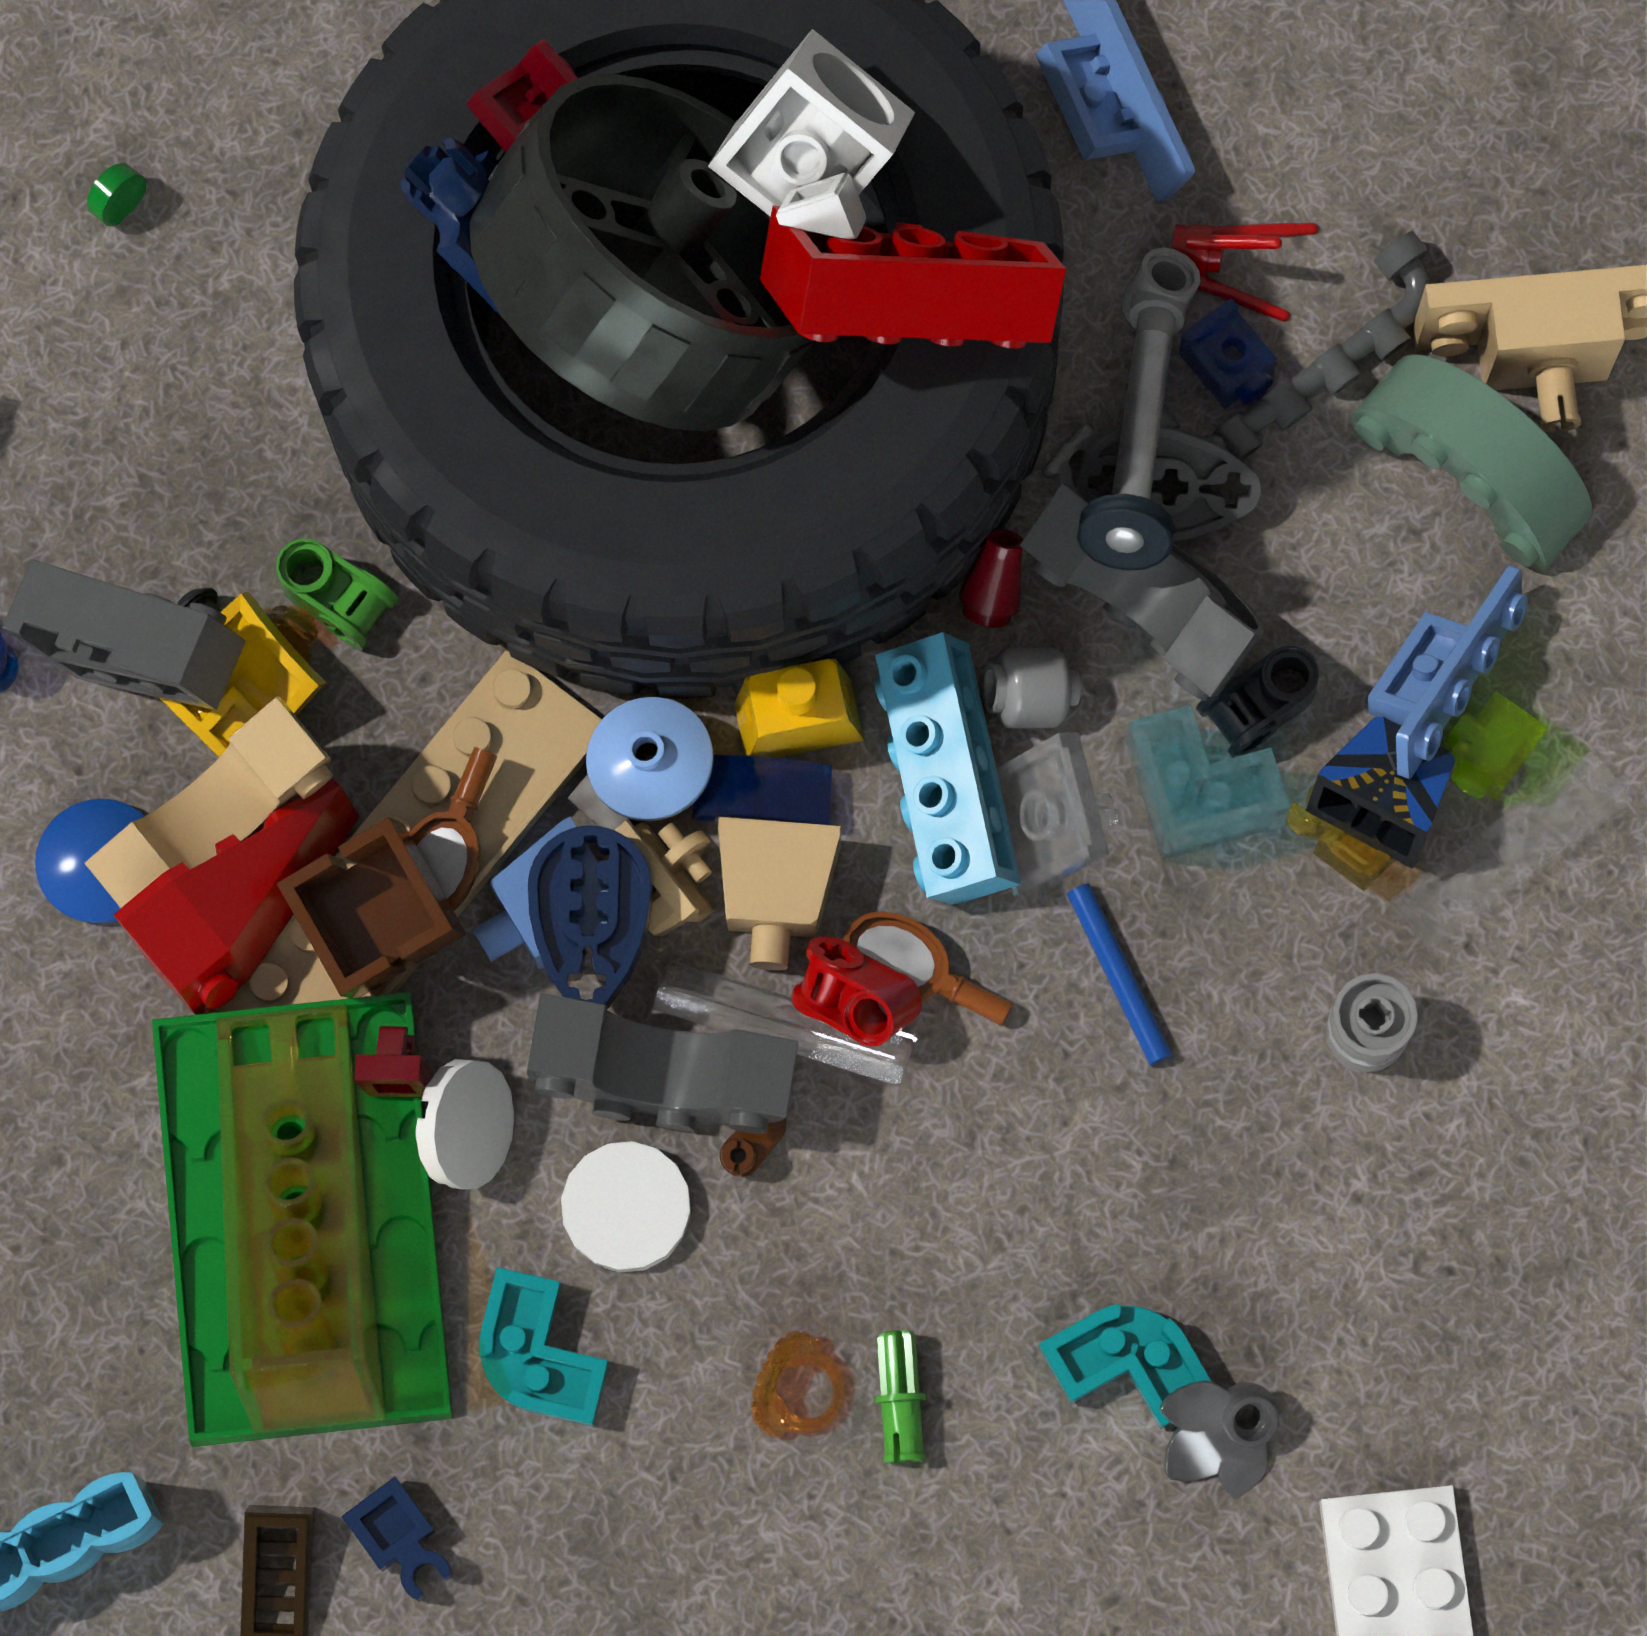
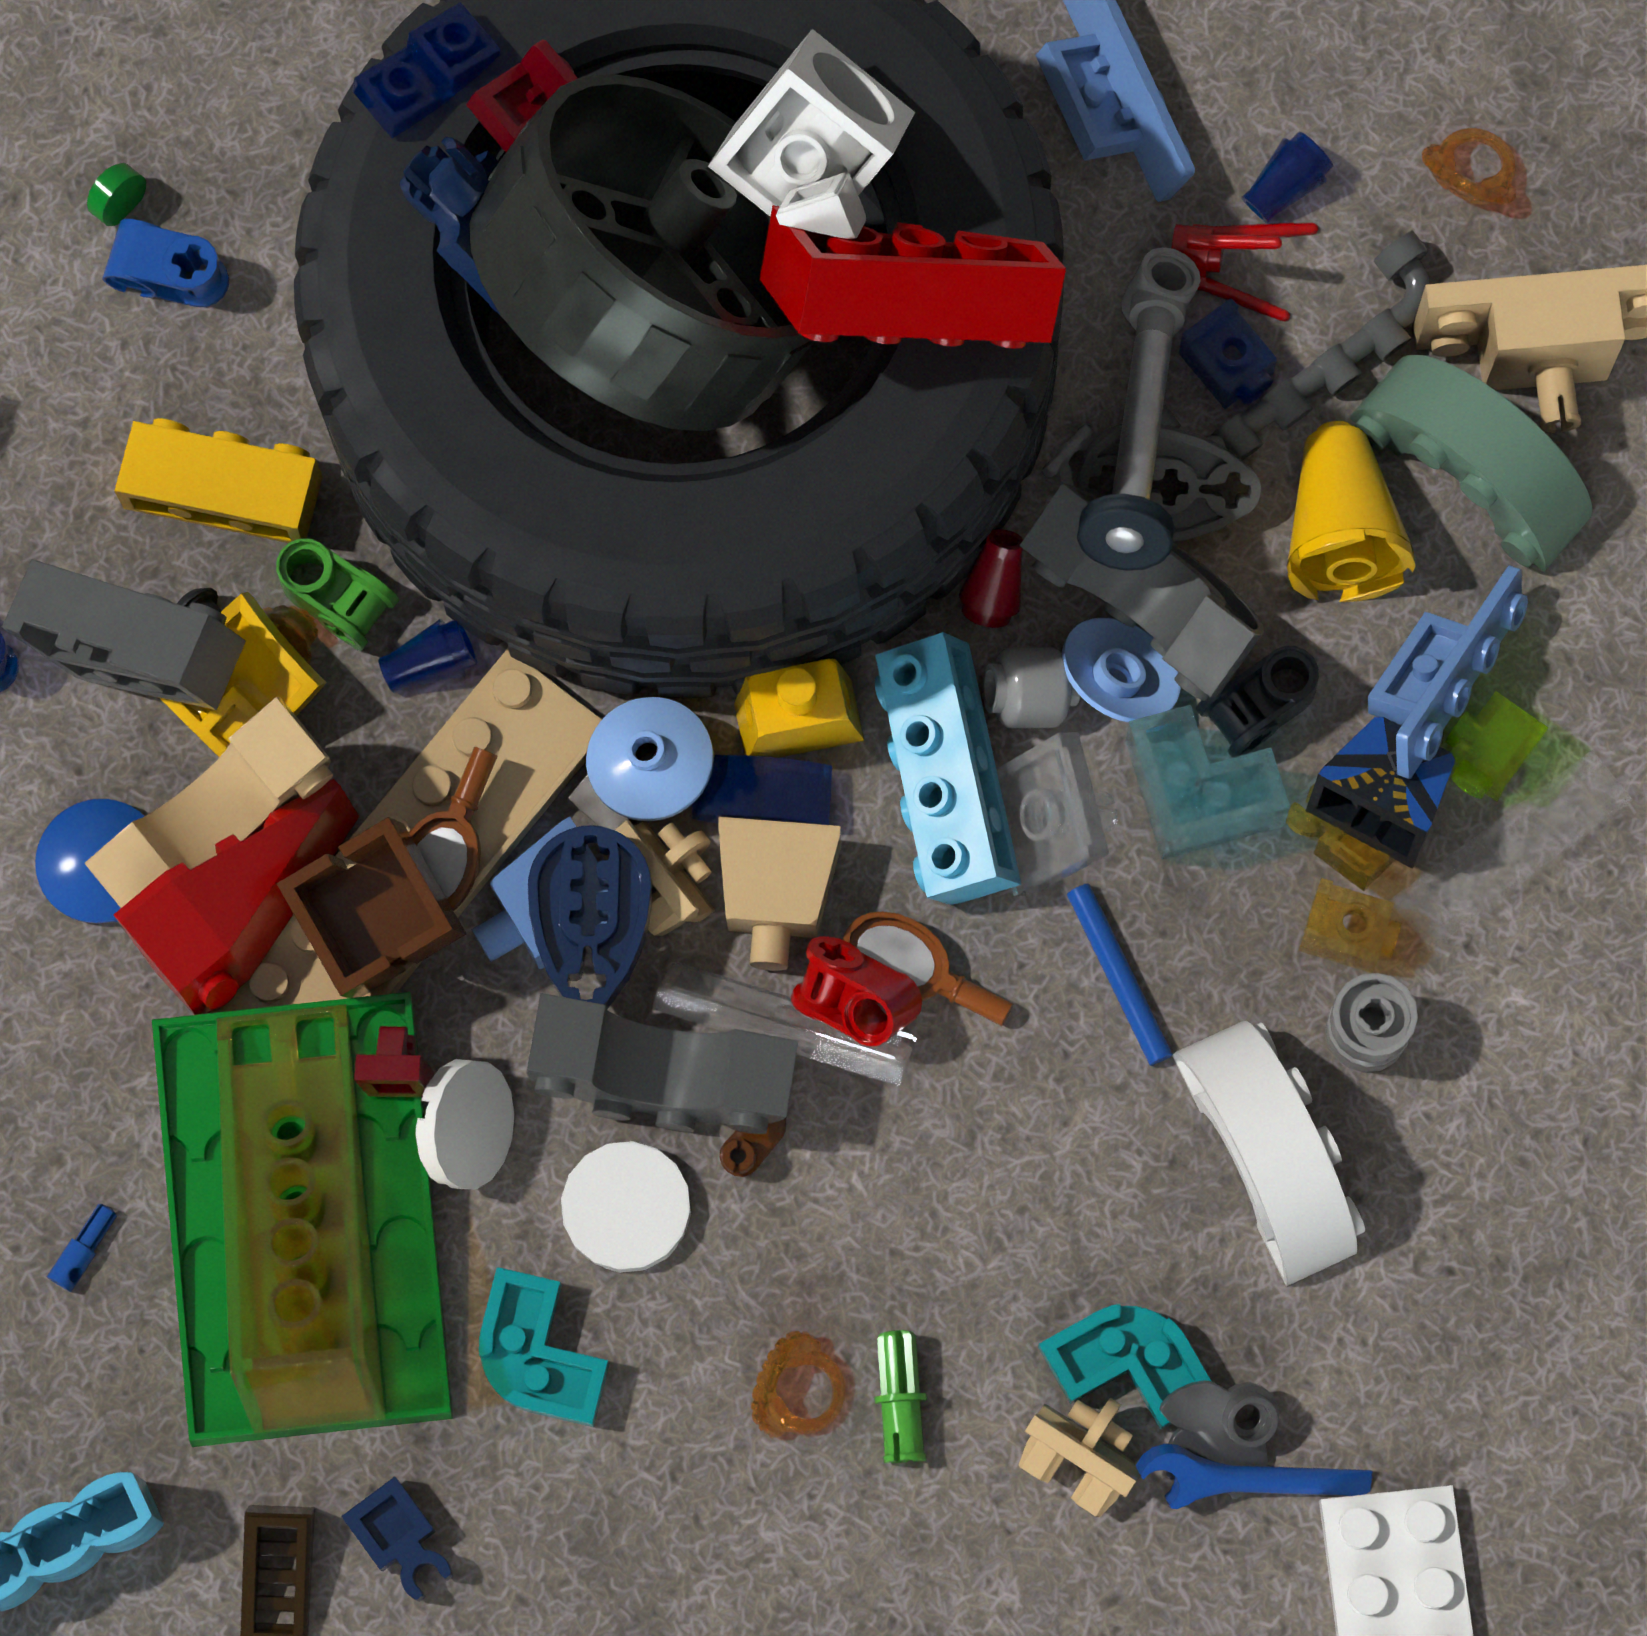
none -> blue pin [46,1204,117,1292]
none -> blue piece [103,219,229,307]
none -> yellow brick [114,418,323,543]
none -> clear blue slope [352,2,501,138]
none -> clear blue cone [378,618,477,693]
none -> tan hips [1019,1398,1140,1518]
none -> light blue dish [1062,618,1180,724]
none -> blue piece [1135,1444,1373,1509]
none -> white brick [1173,1021,1365,1287]
none -> clear blue cone [1241,131,1333,223]
none -> yellow cone [1287,421,1416,602]
none -> clear yellow brick [1298,878,1402,973]
none -> clear orange piece [1422,128,1516,205]

